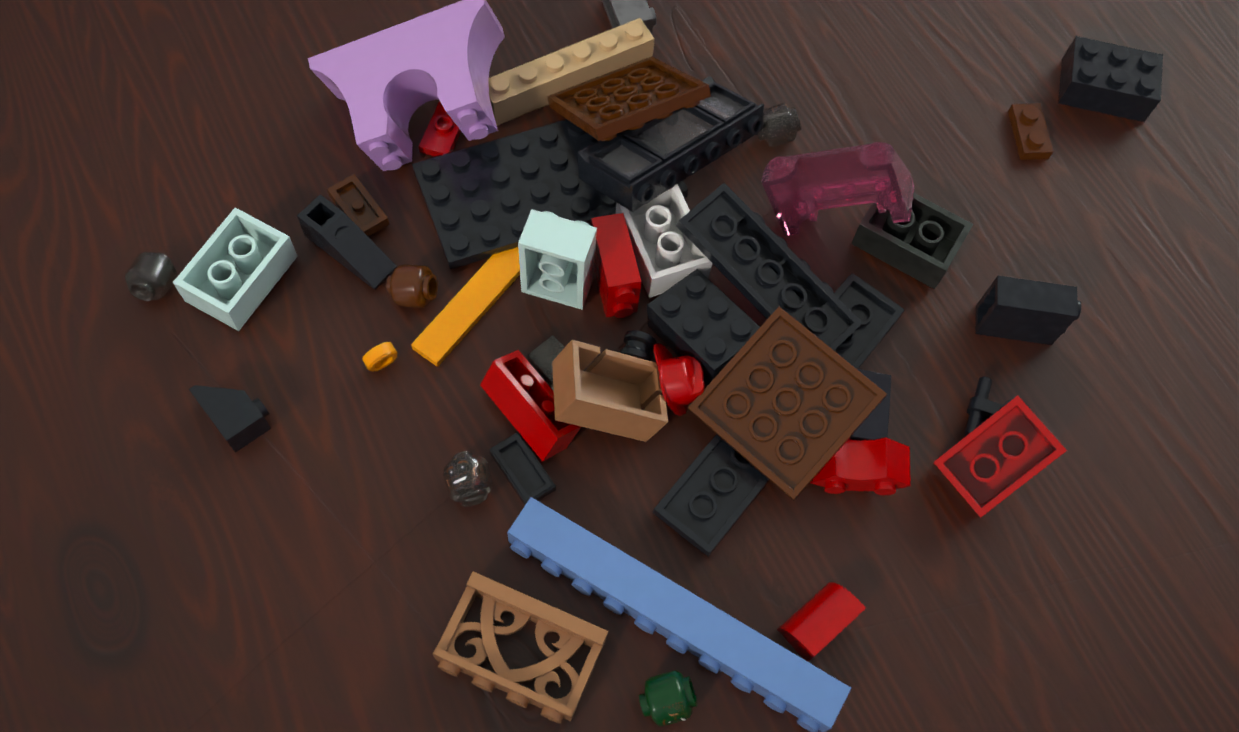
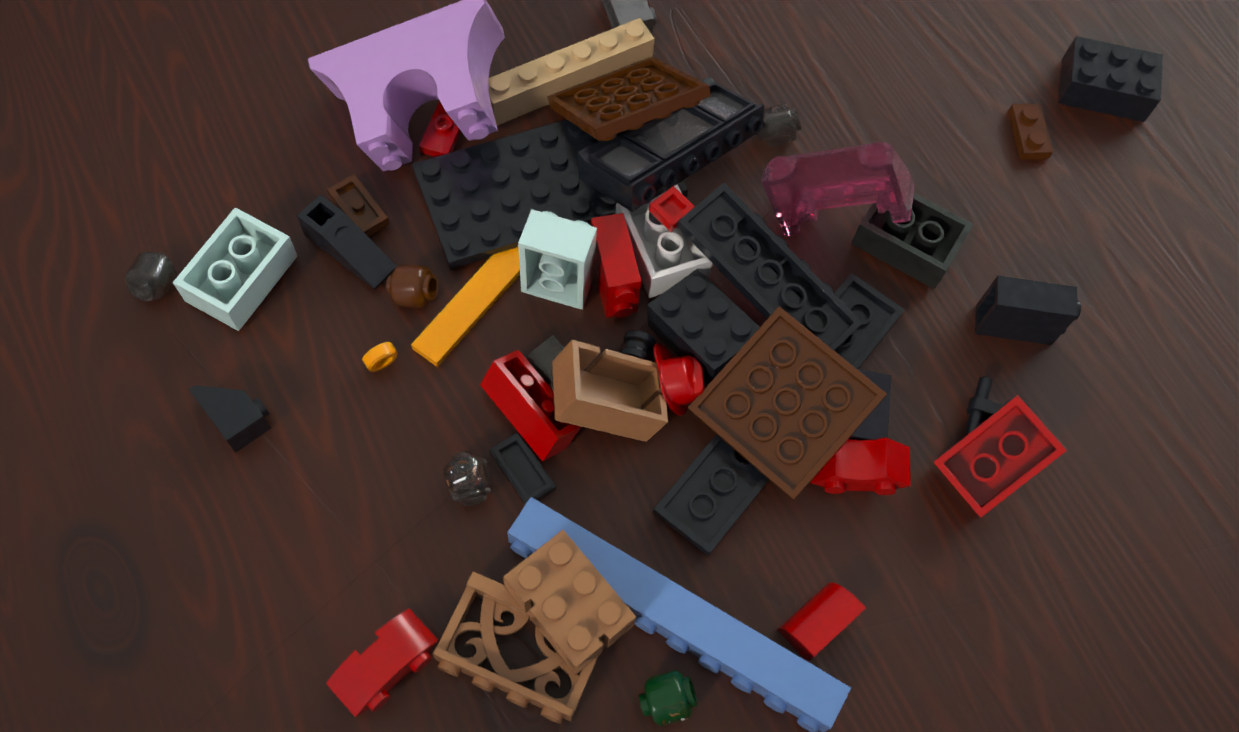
none -> red brick [326,608,439,717]
none -> medium nougat piece [503,530,636,675]
none -> red plate [649,186,695,232]

